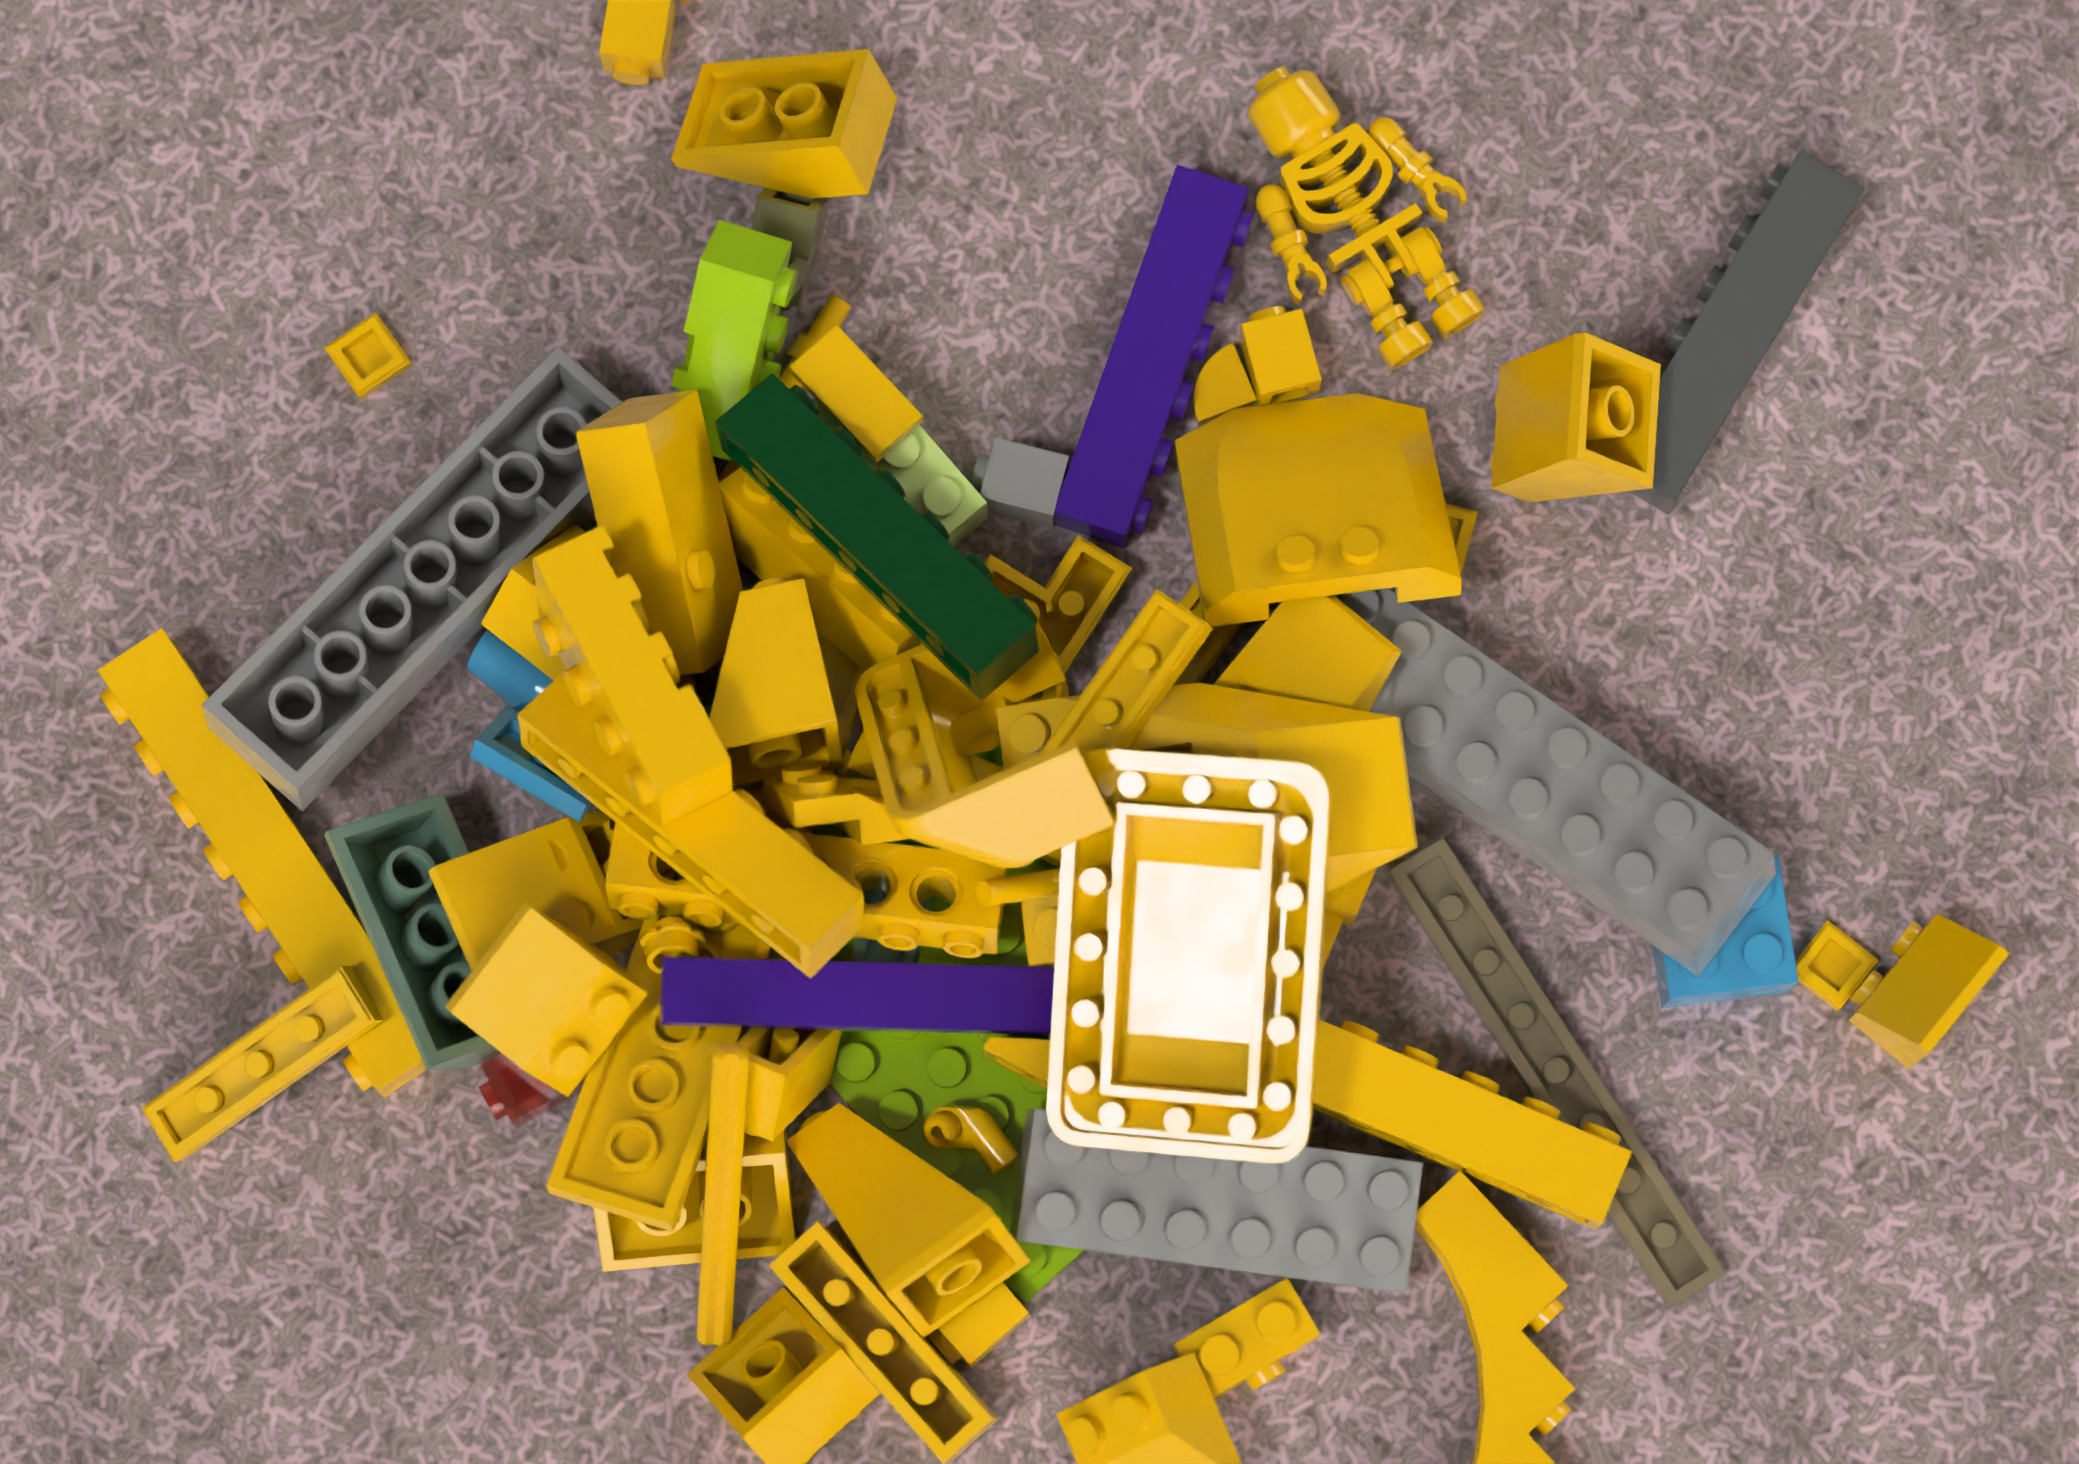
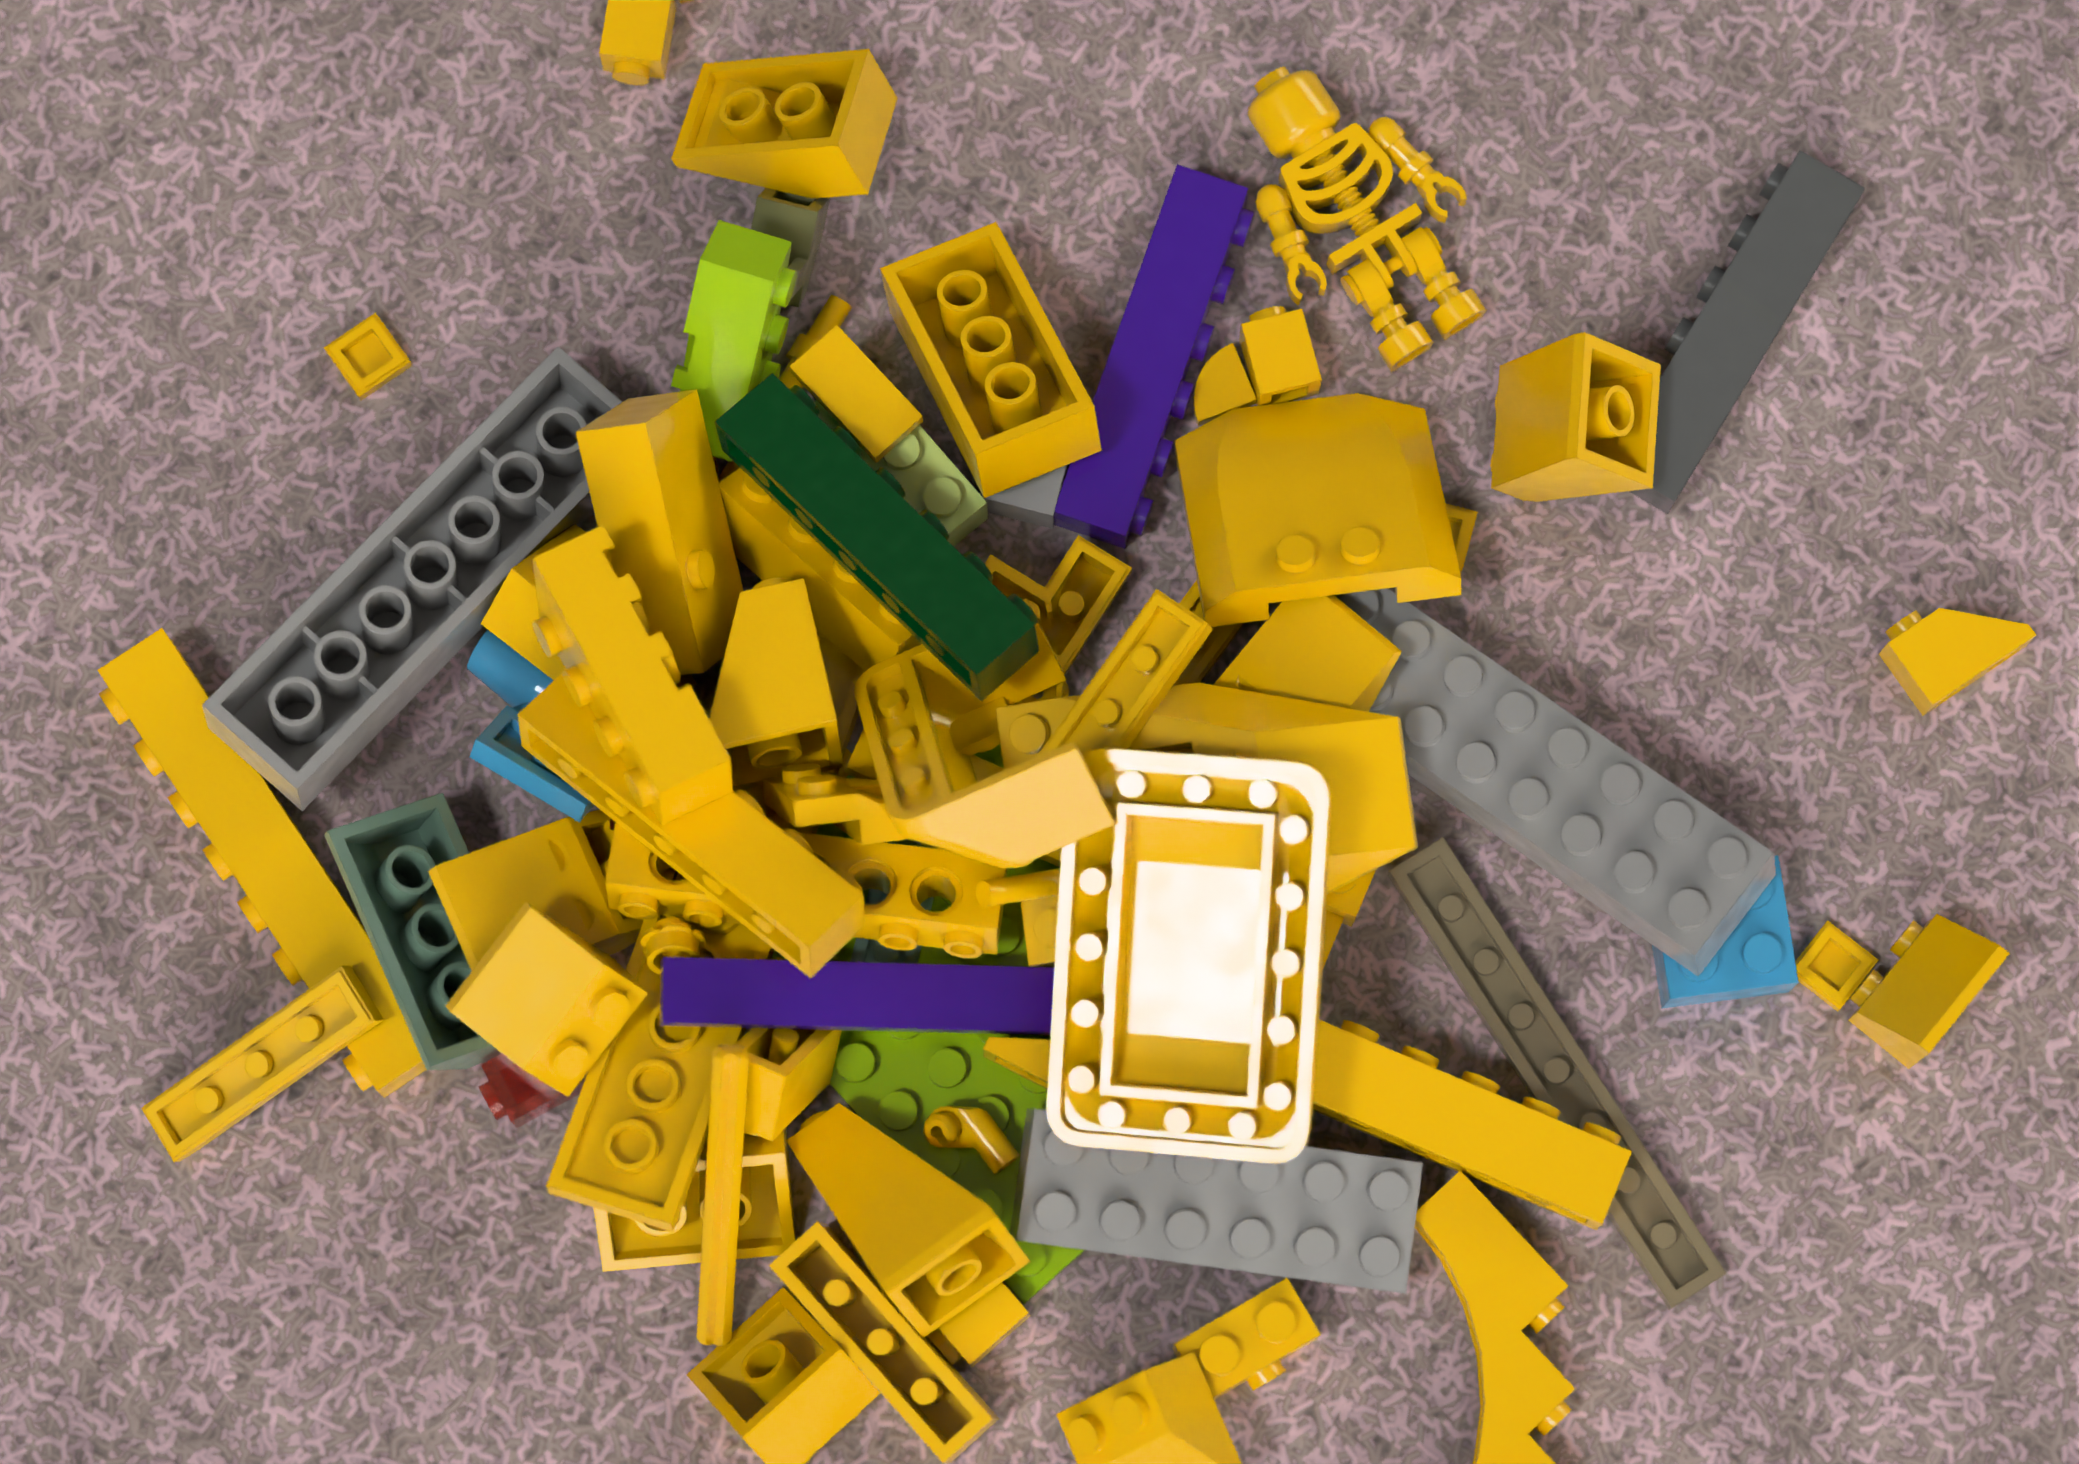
none -> yellow brick [880,222,1102,498]
none -> yellow slope [1879,608,2036,716]

